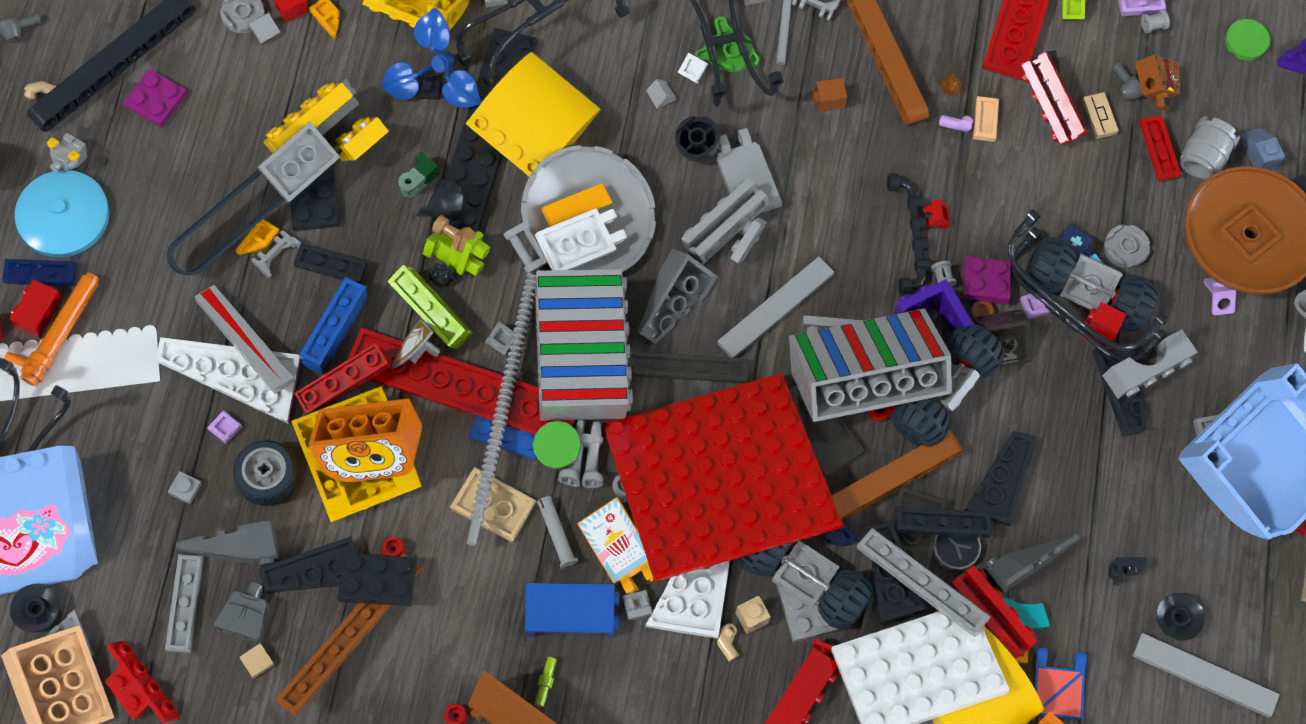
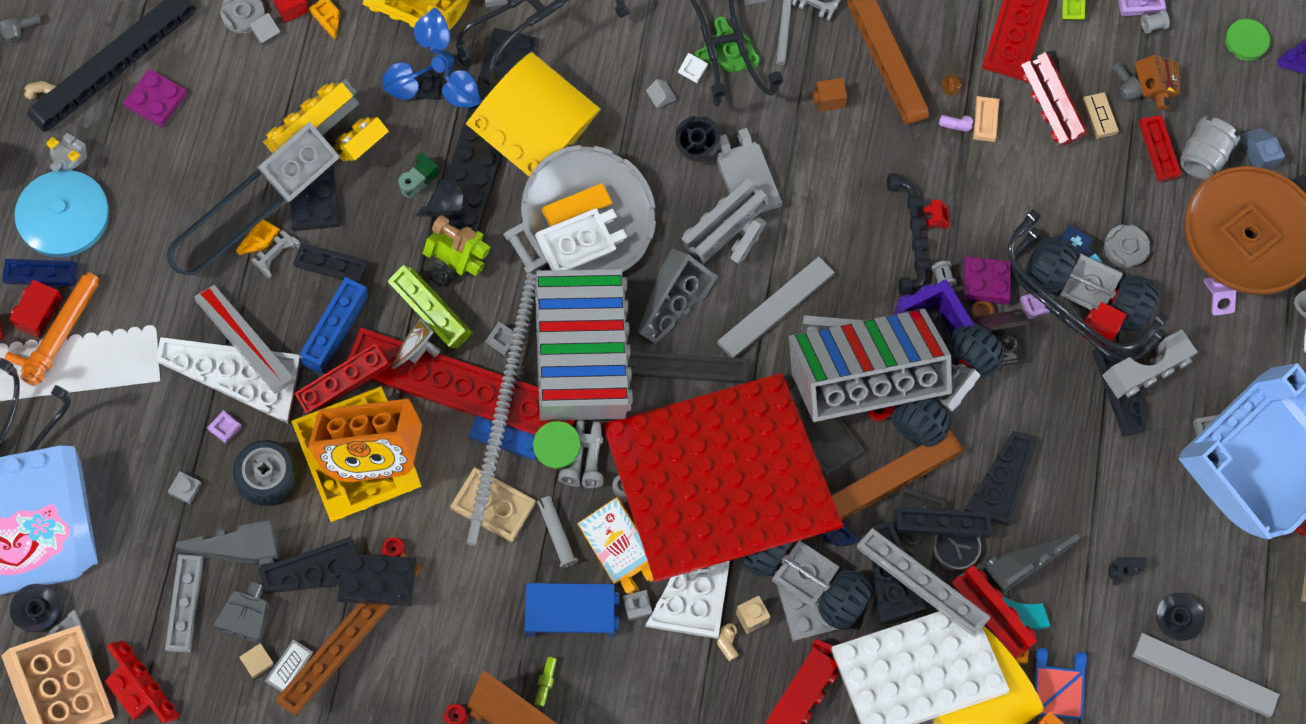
none -> white tile [265,640,314,692]

